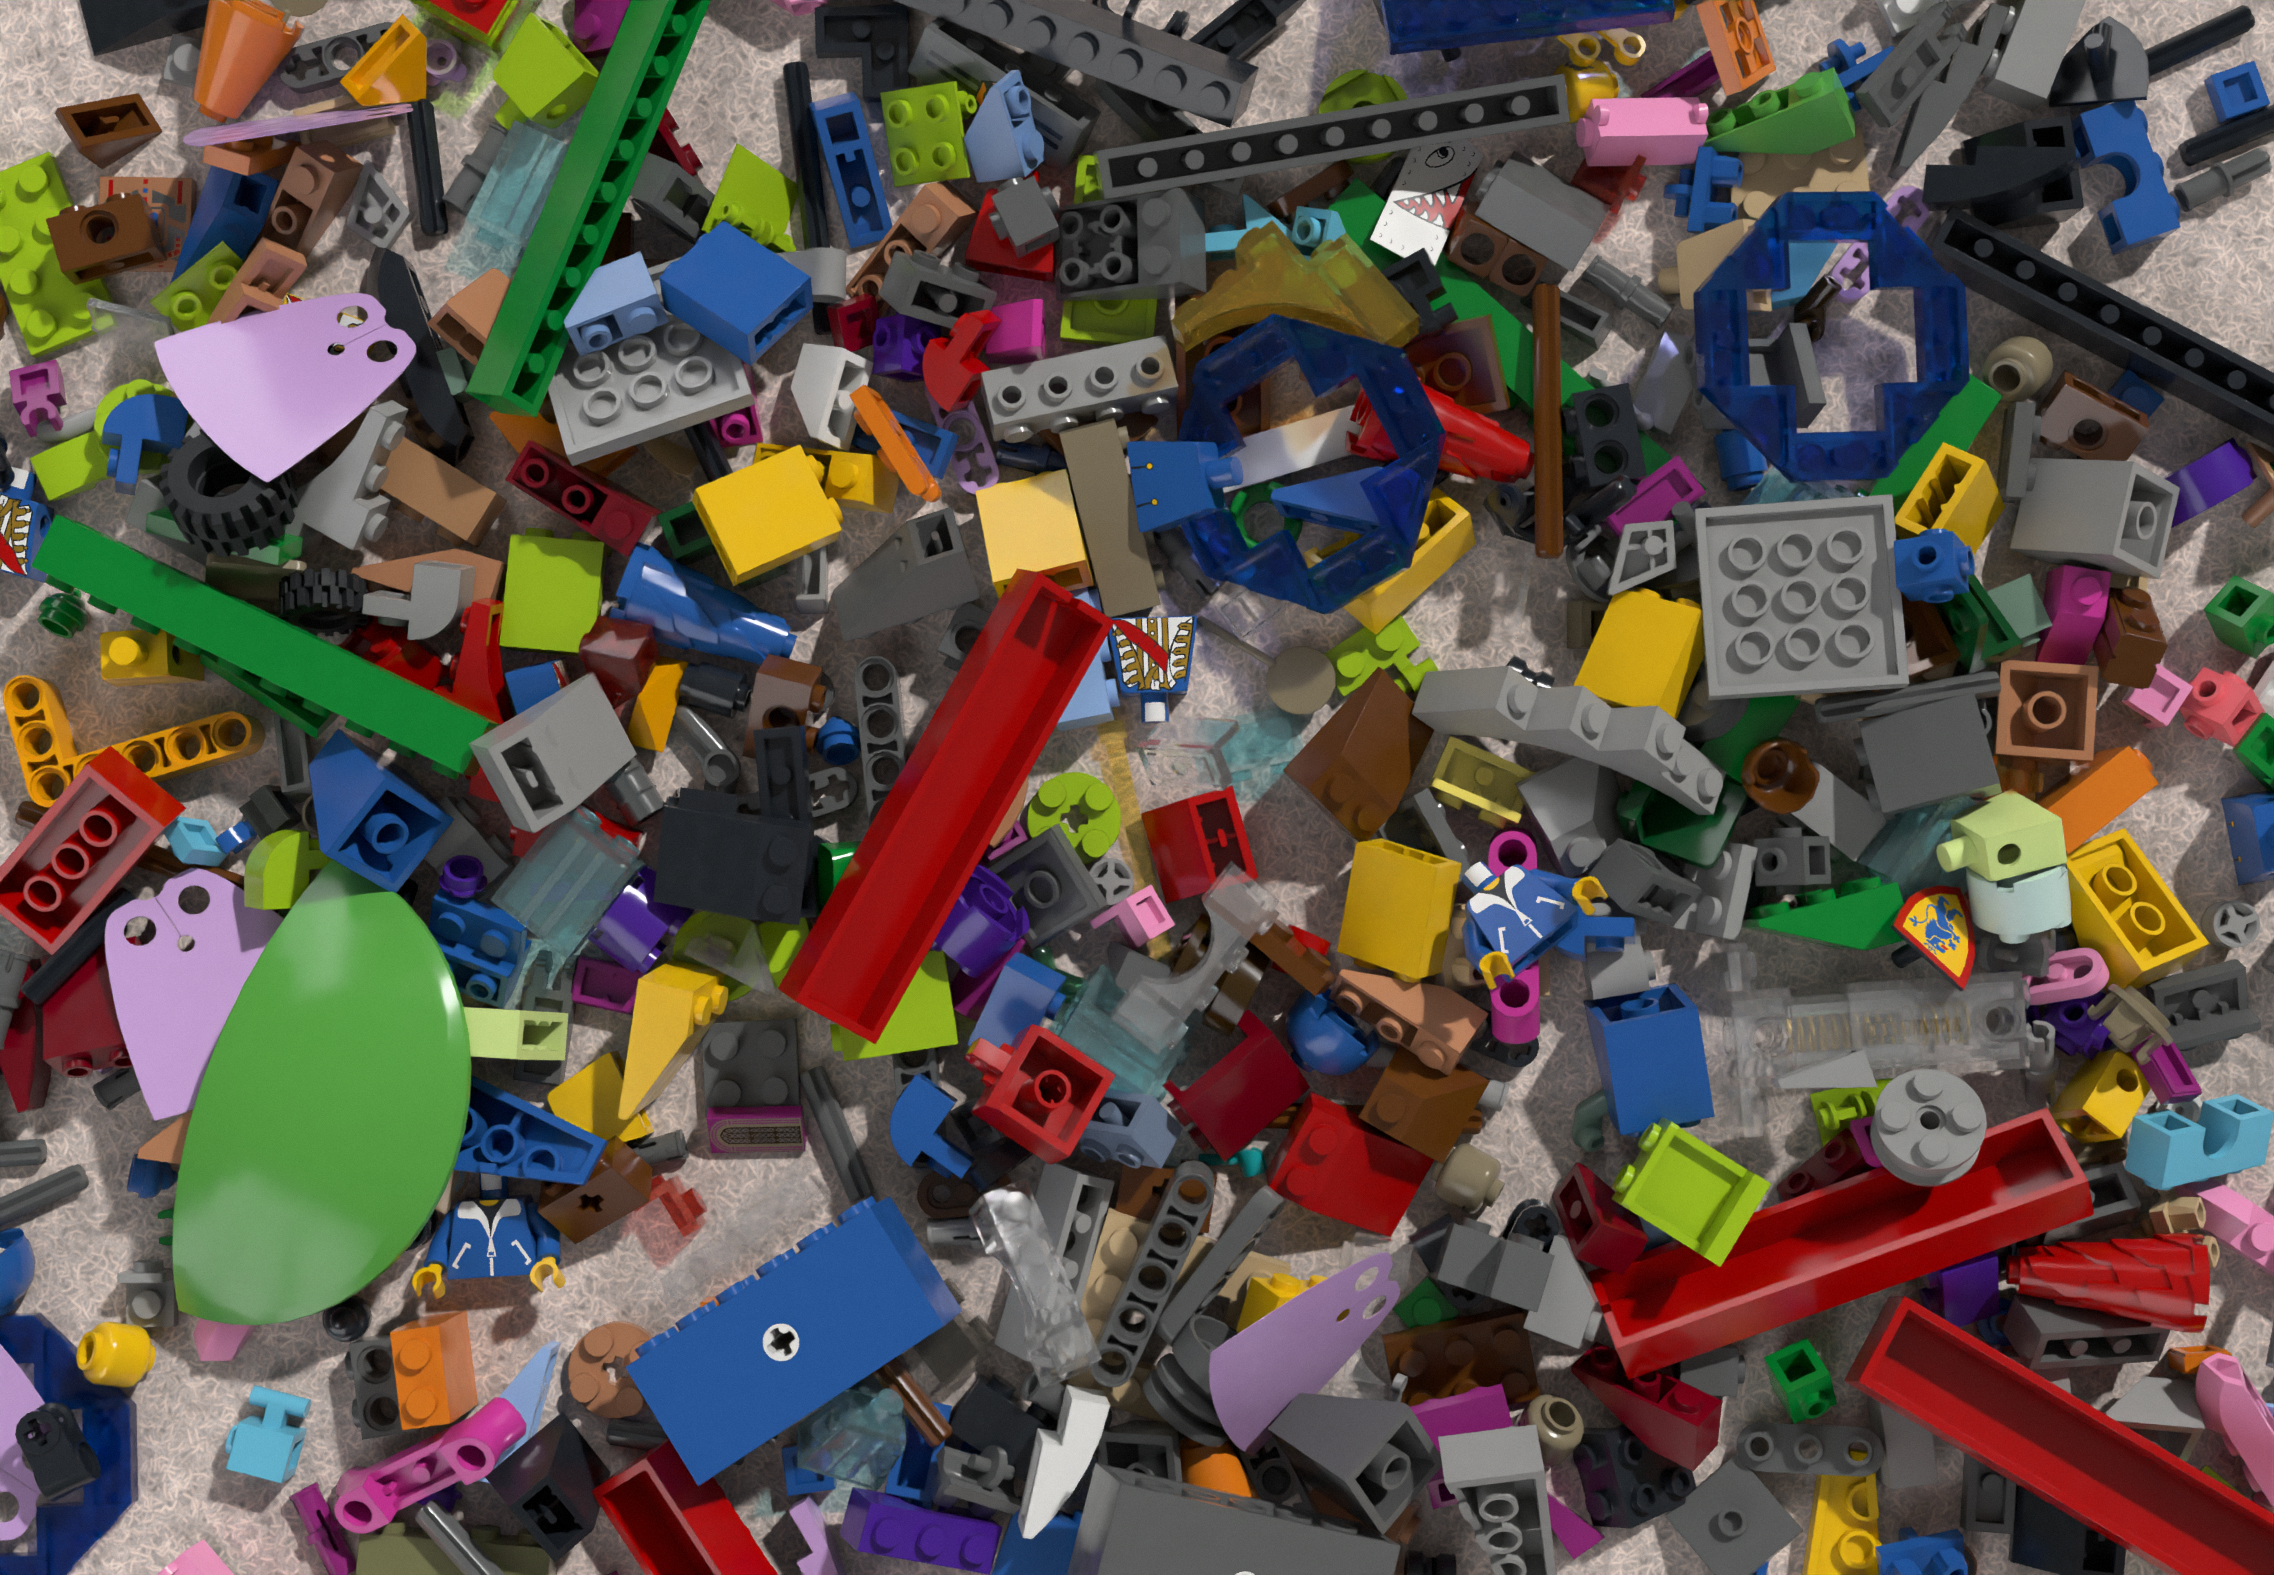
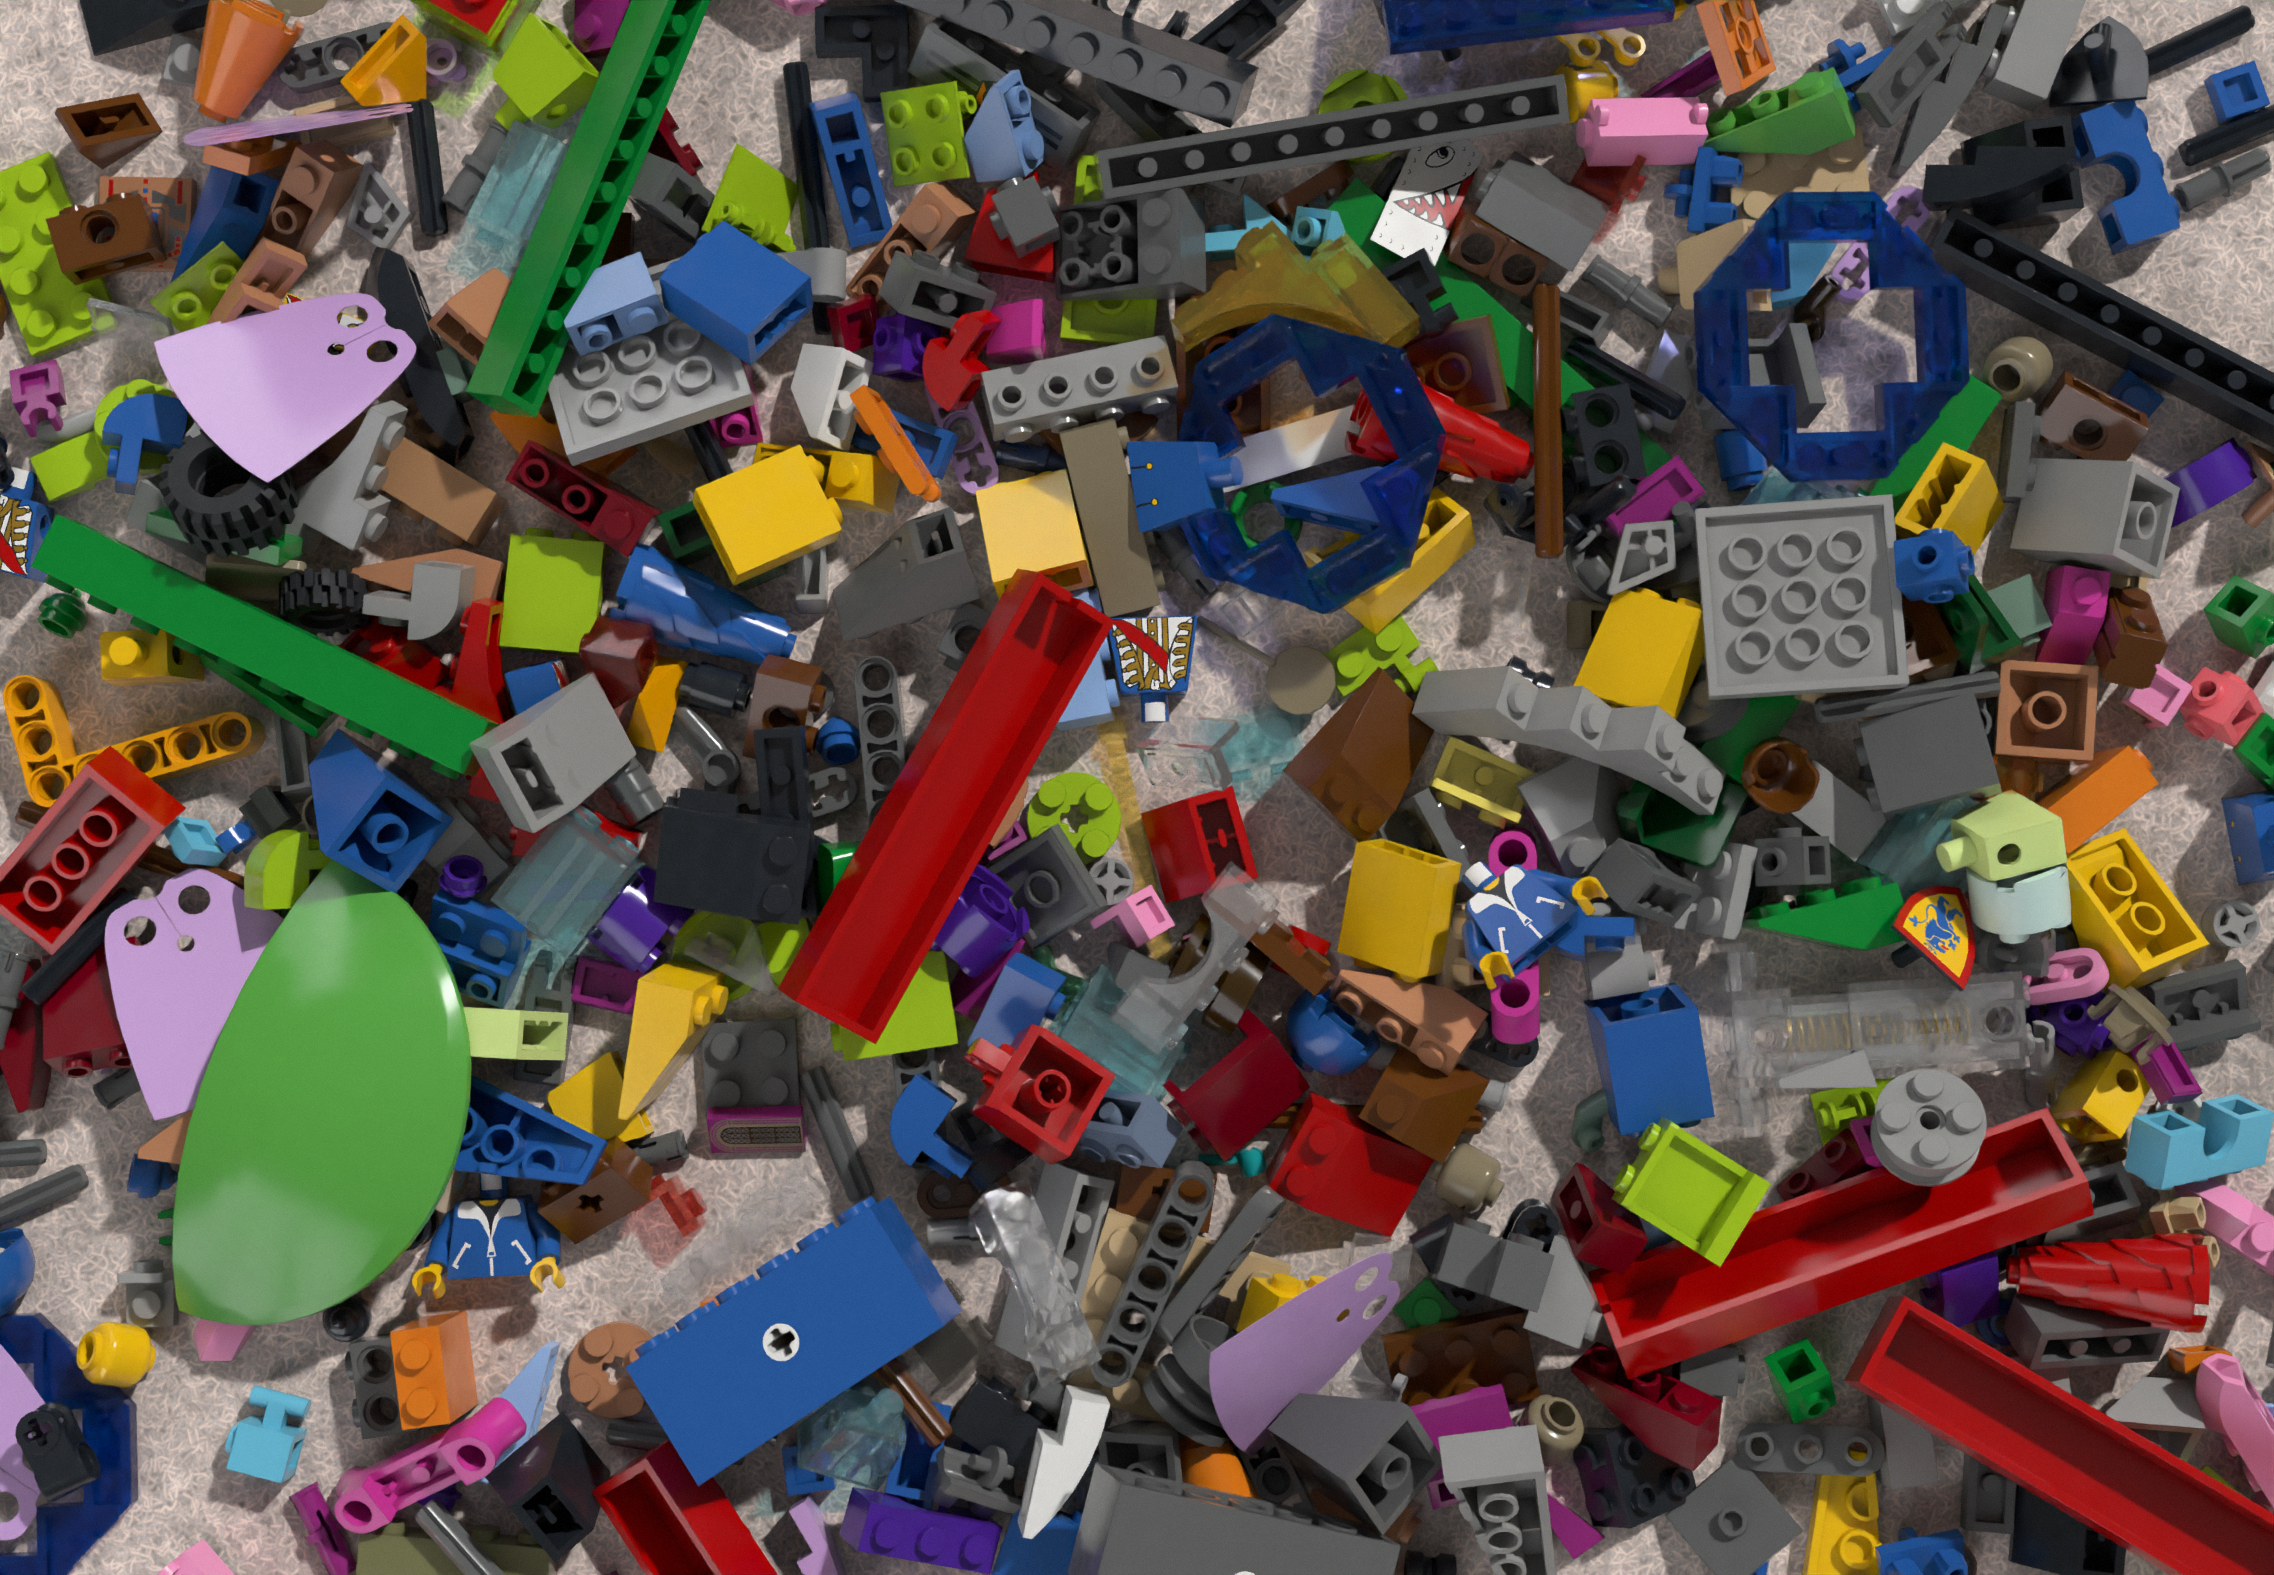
none -> black axle [1564,337,1686,420]

